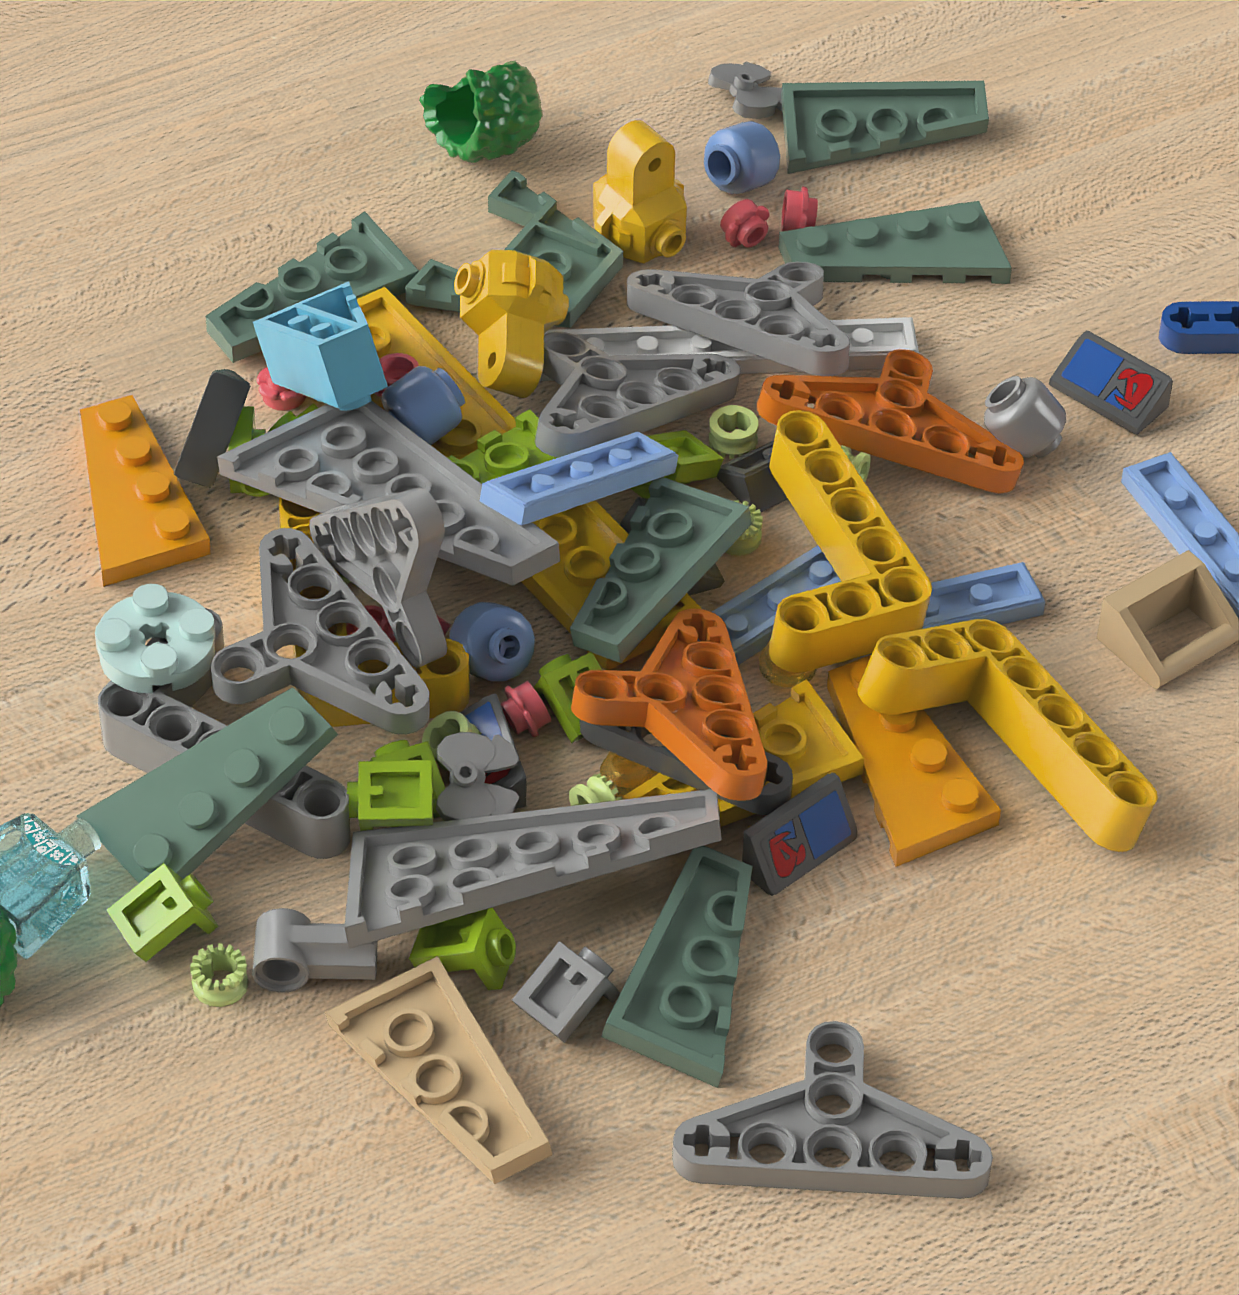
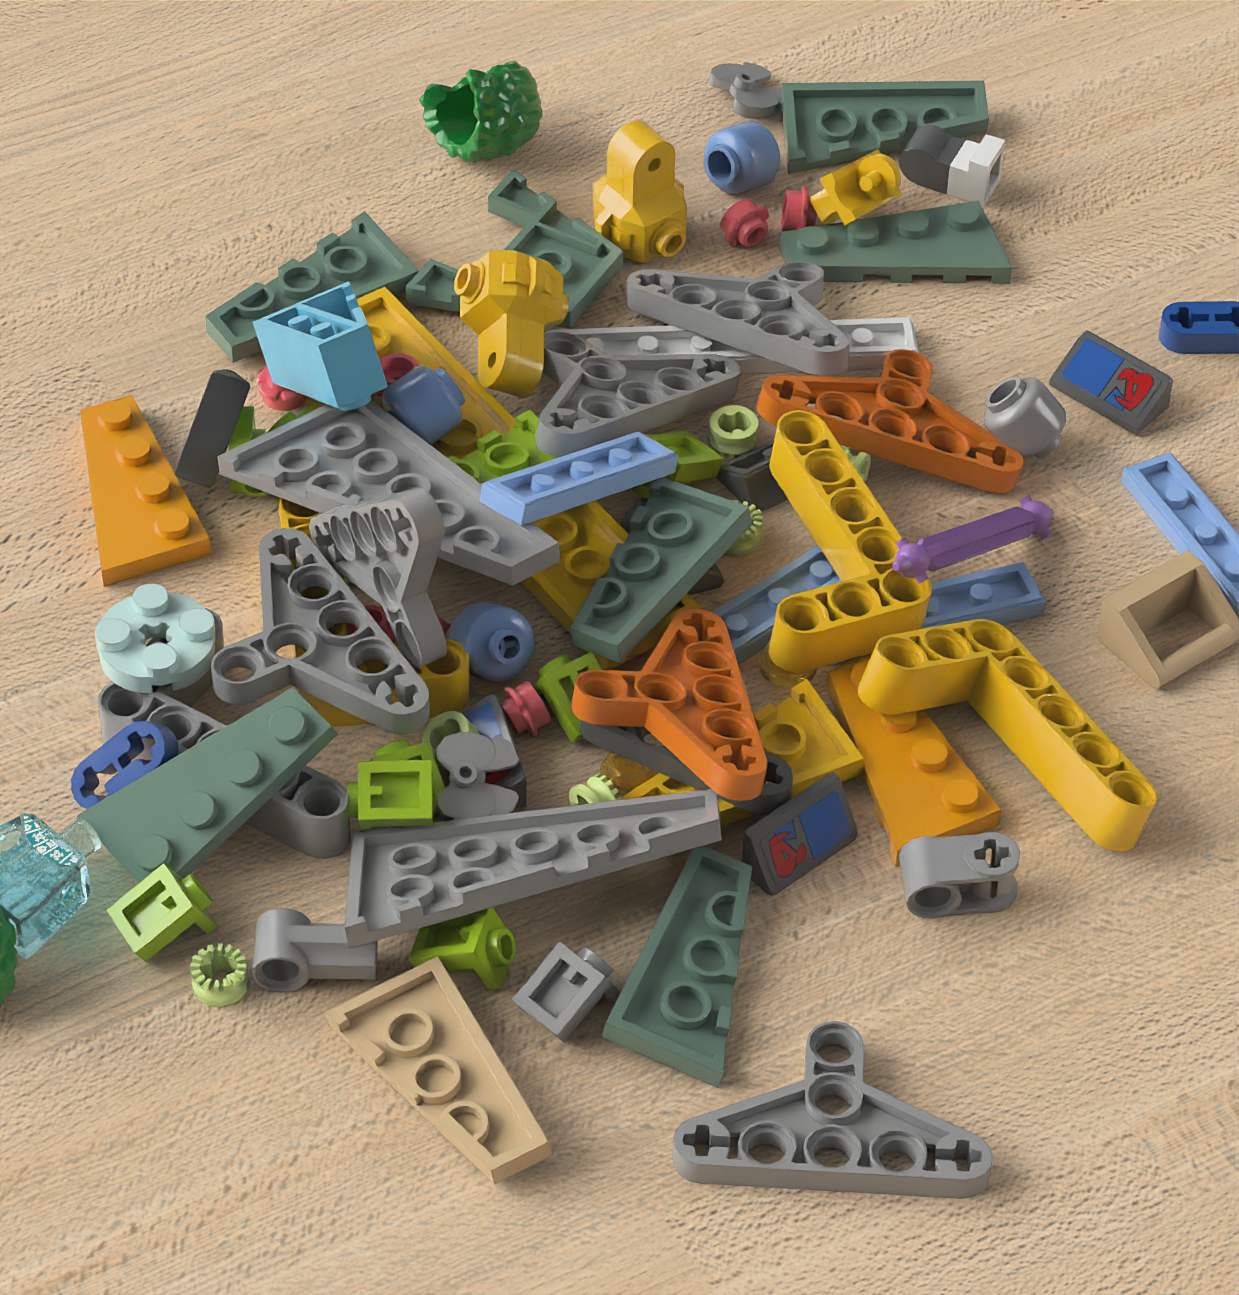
none -> blue beam [71,721,178,809]
none -> yellow hips [810,149,903,226]
none -> medium lavender wheel [892,495,1054,584]
none -> leg [899,125,1005,207]
none -> light grey piece [899,832,1020,918]

